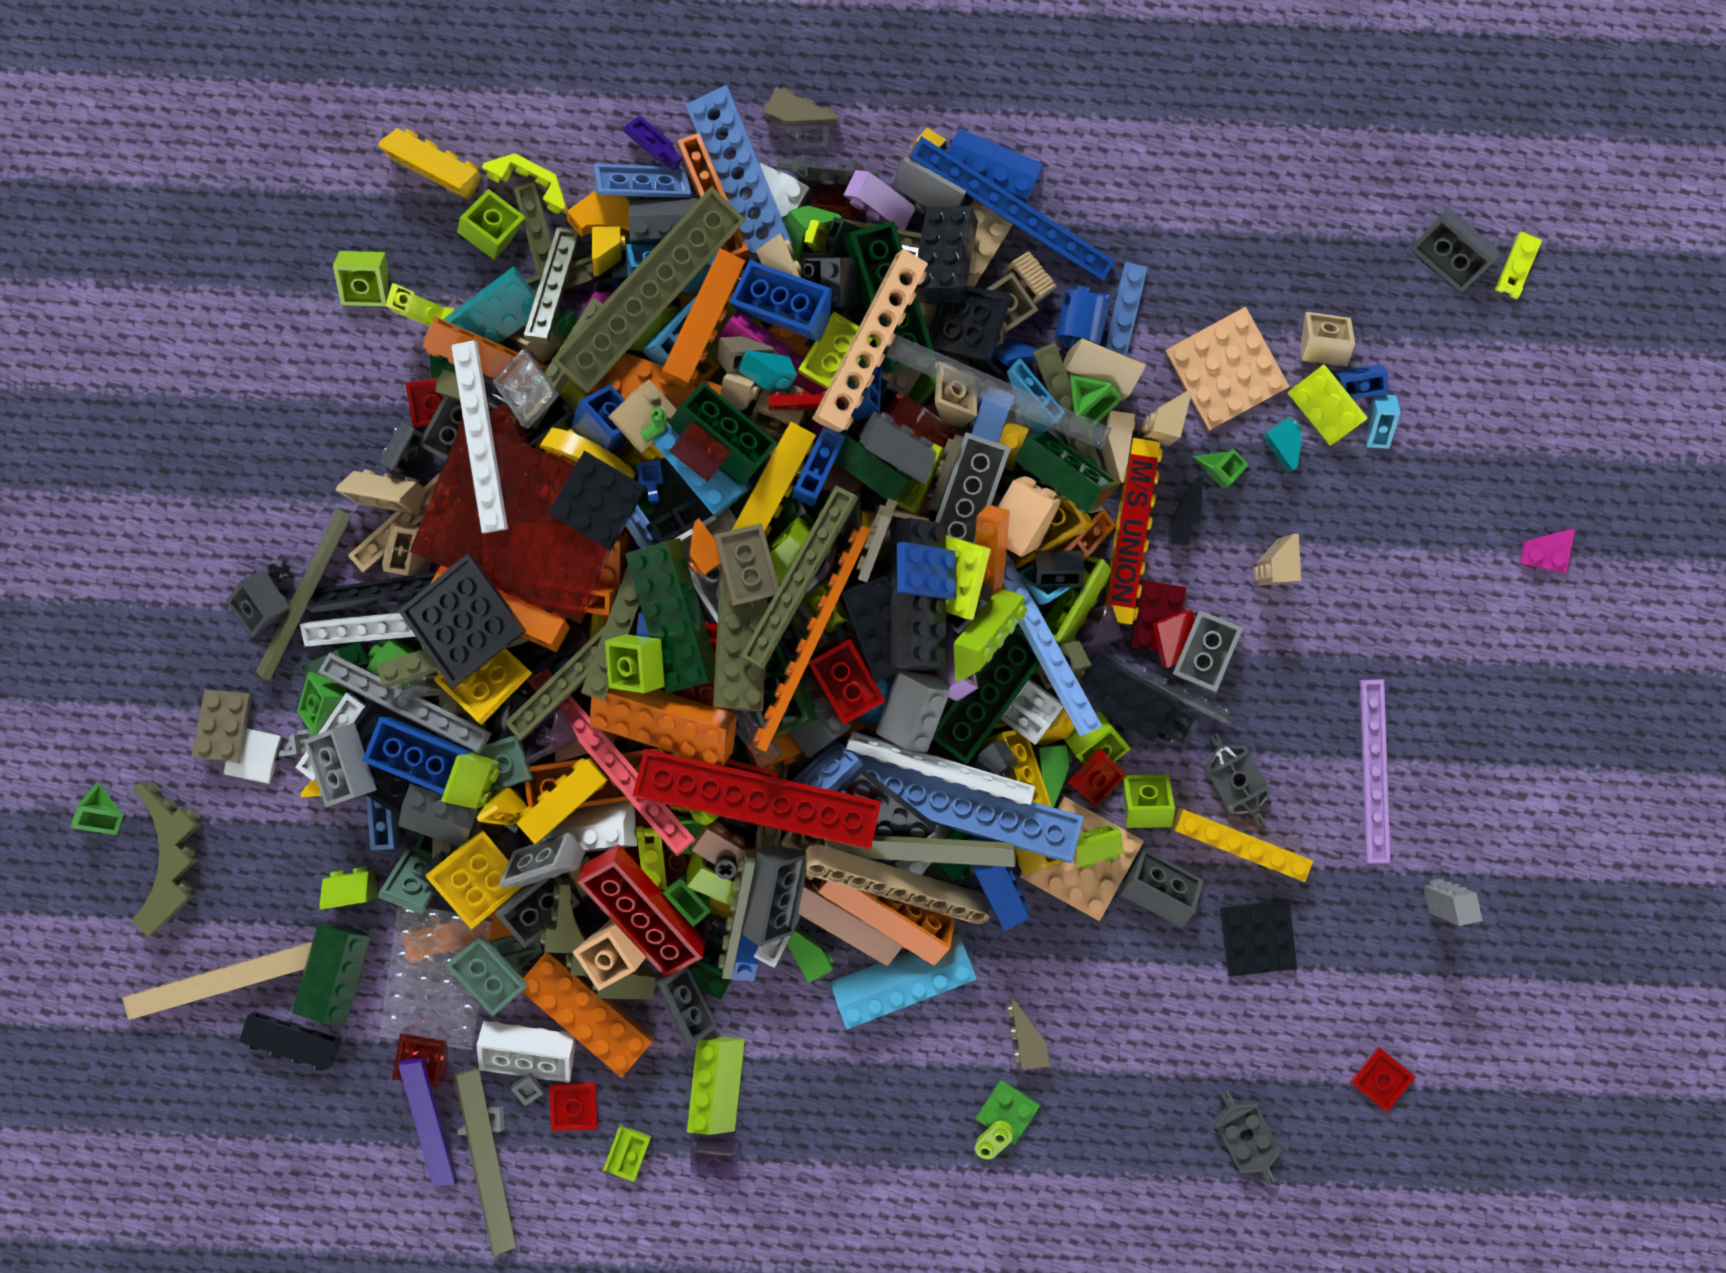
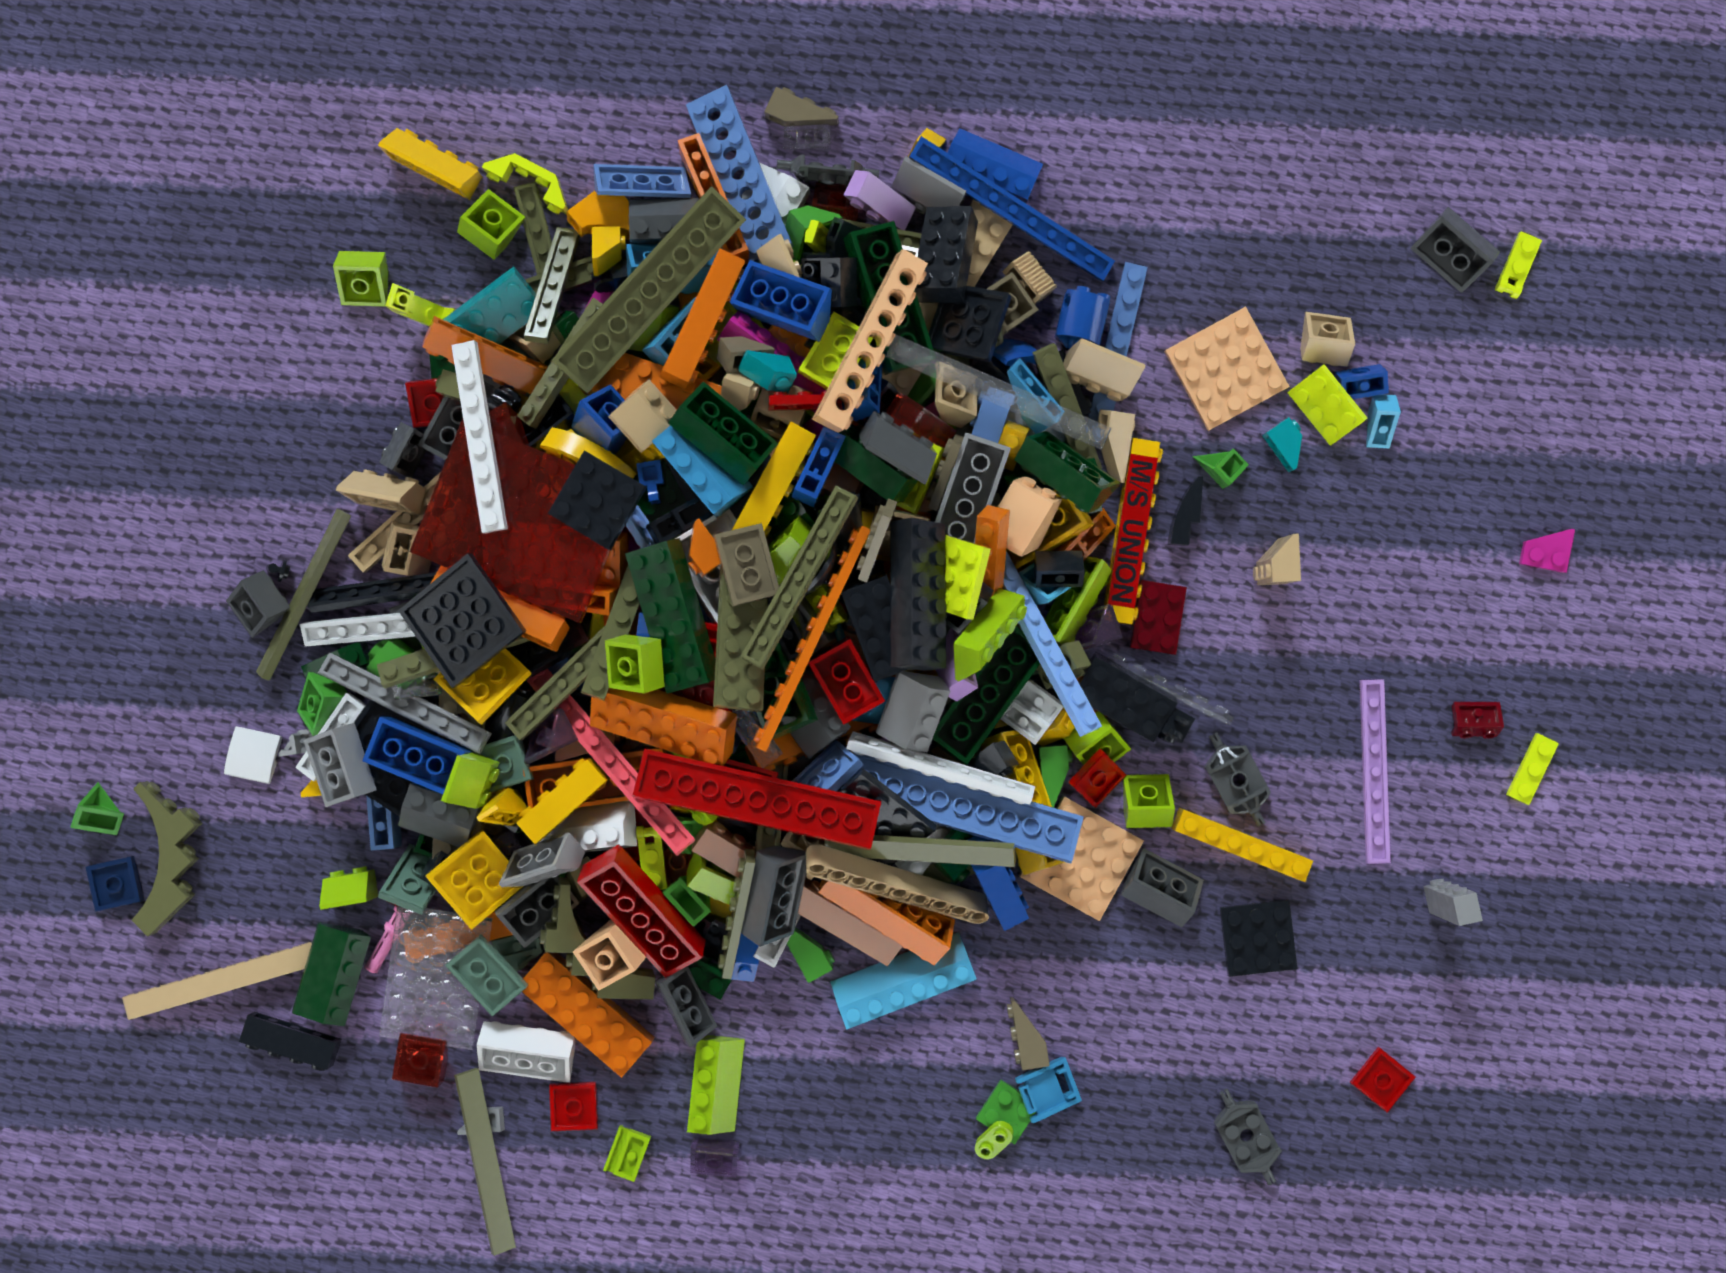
dark tan plate [191,690,253,763] -> none
dark purple tile [398,1058,457,1187] -> none
clear plate [493,348,559,429] -> none
dark grey plate [511,1073,544,1106] -> none
dark purple hinge [623,116,682,171] -> none
bright green arm [640,408,667,442] -> none
clear red brick [669,422,731,482] -> none
black bush [715,855,737,879] -> none
blue plate [897,542,956,600] -> none
bright green slope [1070,375,1123,430] -> none
lime slope [1074,824,1124,868] -> none
tan slope [1140,391,1192,446] -> none
red tile [1152,609,1195,668] -> none
light grey slope [1173,610,1243,694] -> none
none -> dark blue plate [86,856,144,912]
none -> bright pink pin [364,905,414,974]
none -> dark azure container [1015,1057,1082,1123]
none -> dark red bracket [1451,702,1504,739]
none -> neon yellow plate [1506,733,1559,805]

